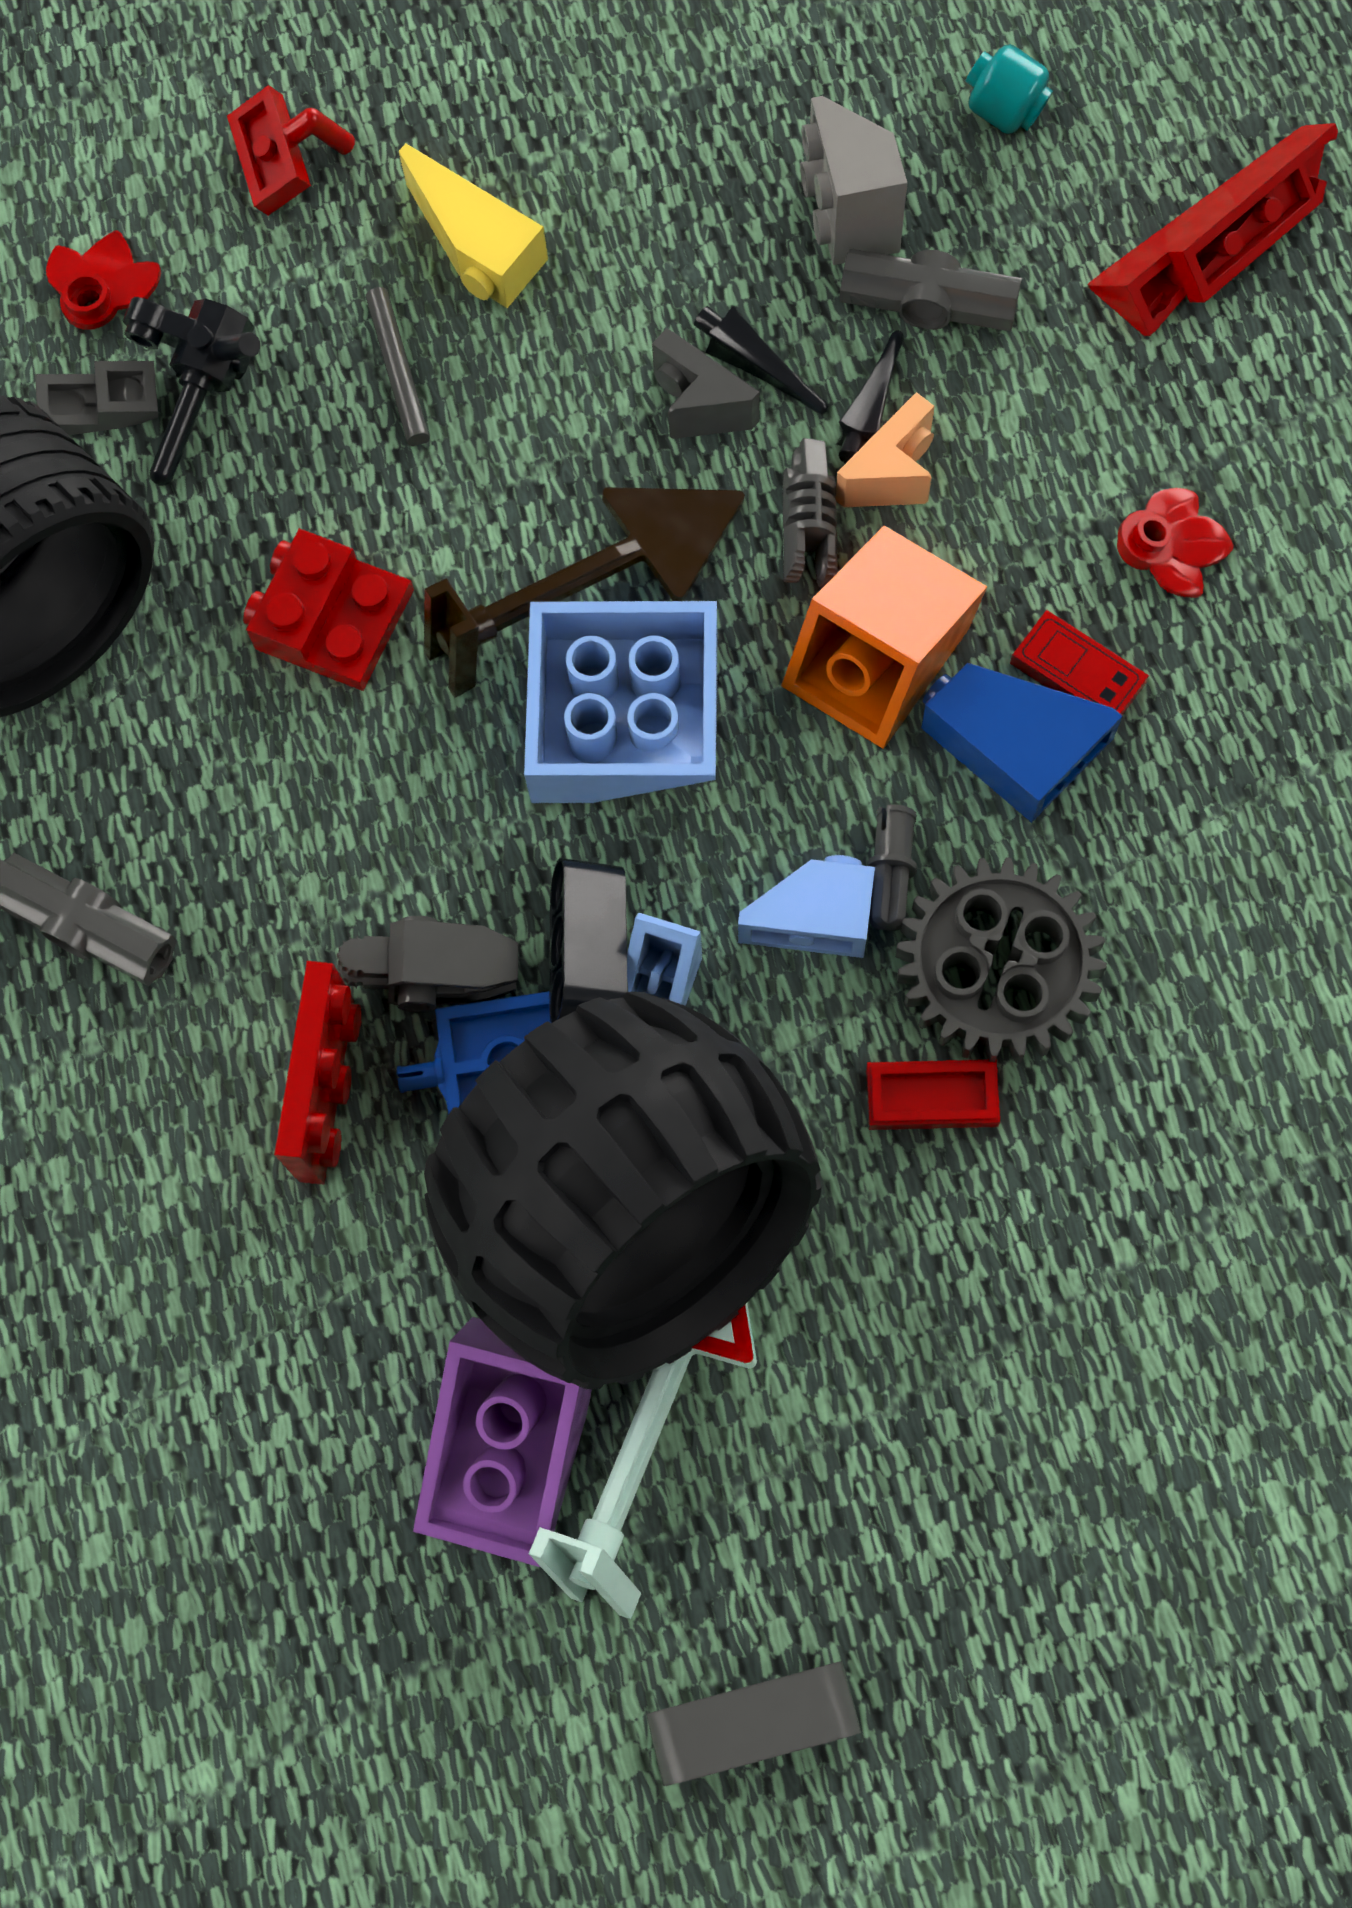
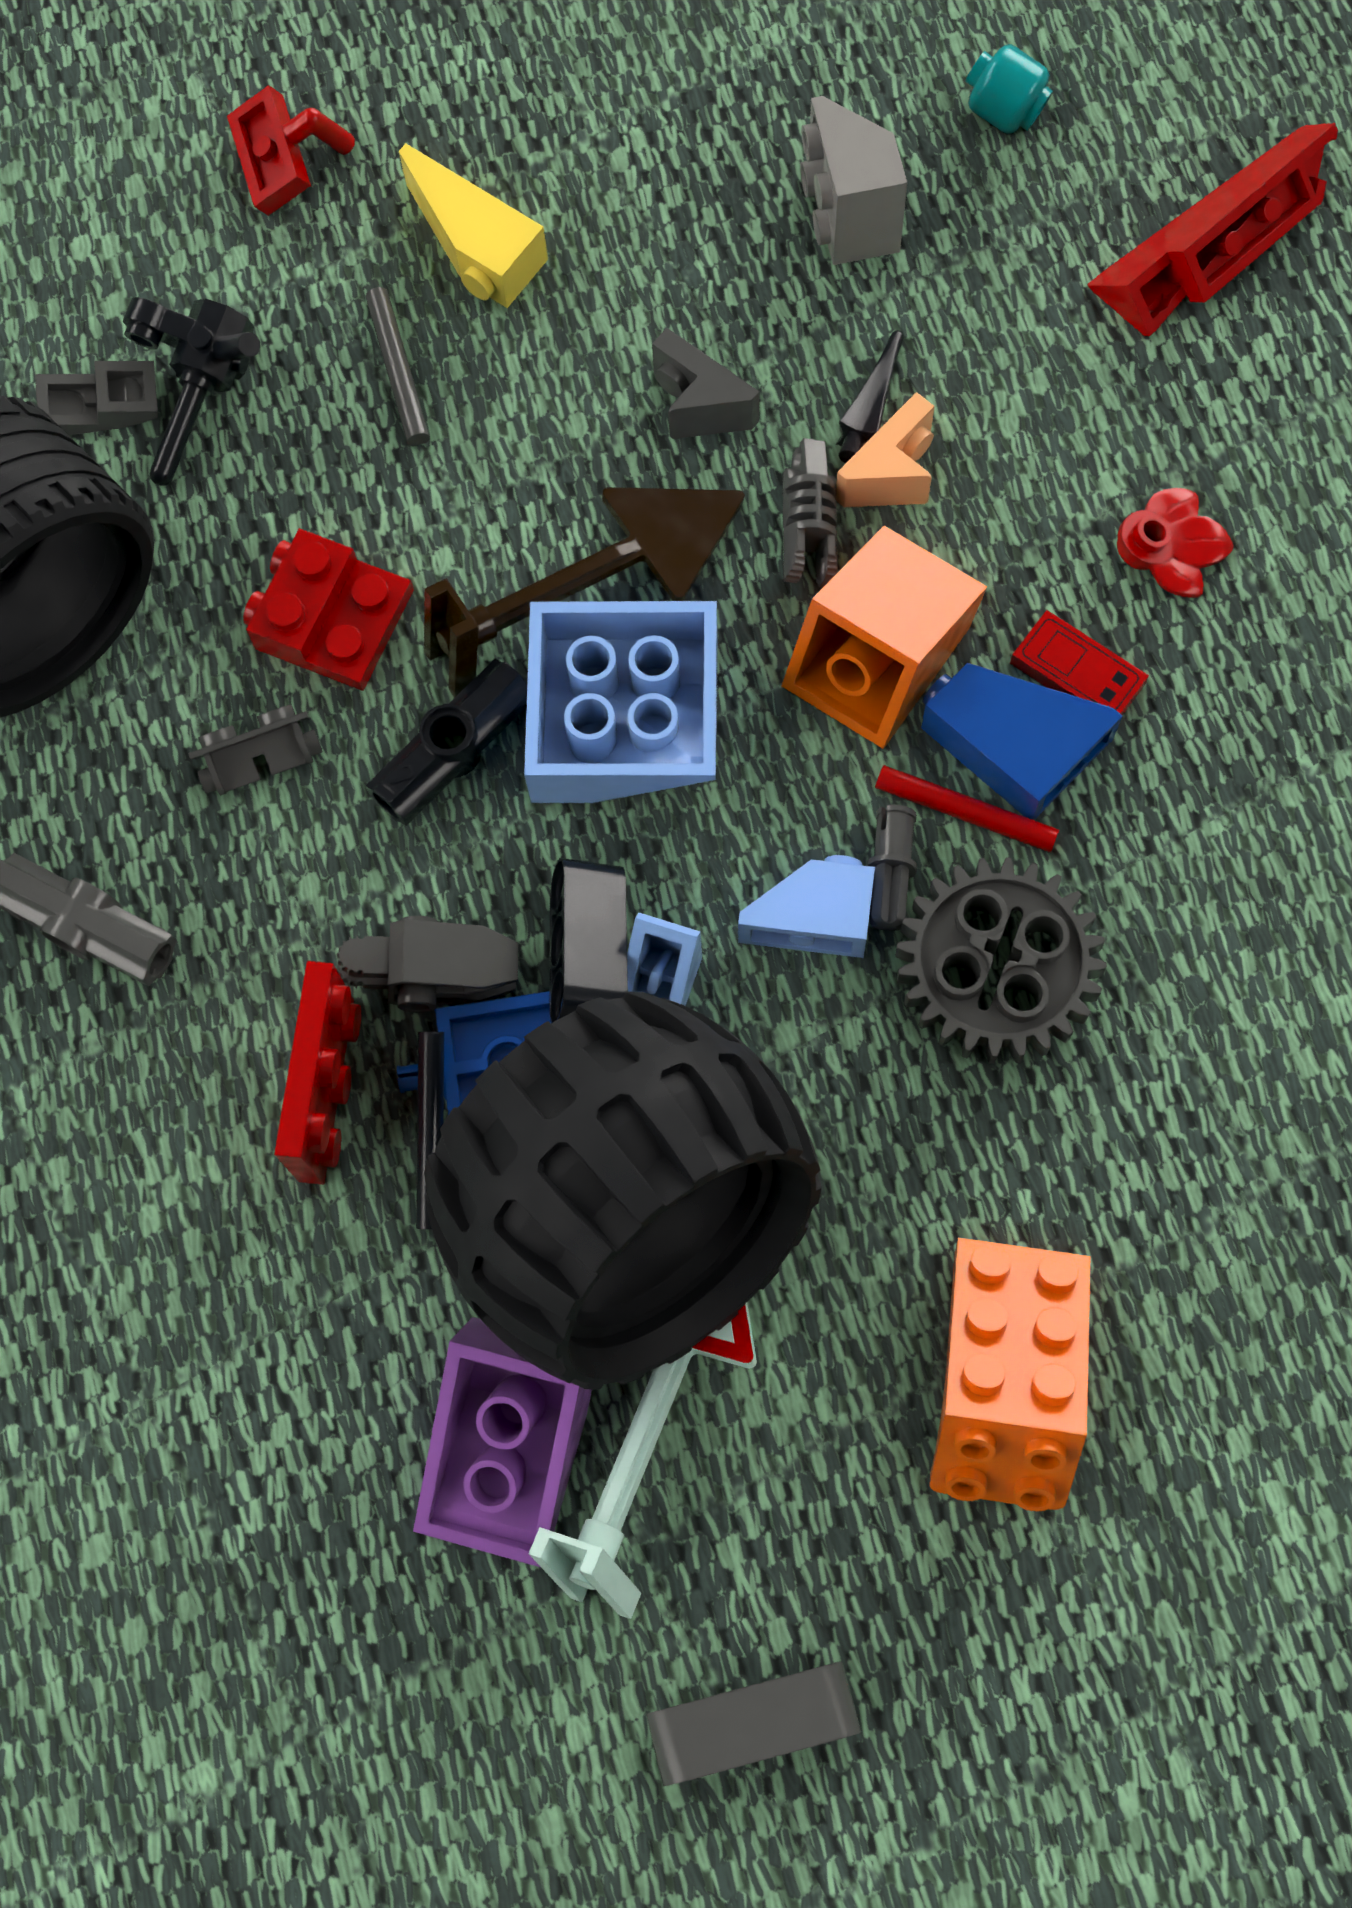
red plate [46,230,161,330] -> none
black piece [694,306,829,414] -> none
dark grey piece [839,249,1022,332] -> none
red tile [866,1059,1000,1130] -> none
none -> dark grey hinge [188,704,323,796]
none -> black piece [365,658,527,826]
none -> black bar [416,1031,444,1229]
none -> red bar [875,765,1060,853]
none -> bracket [930,1237,1091,1511]

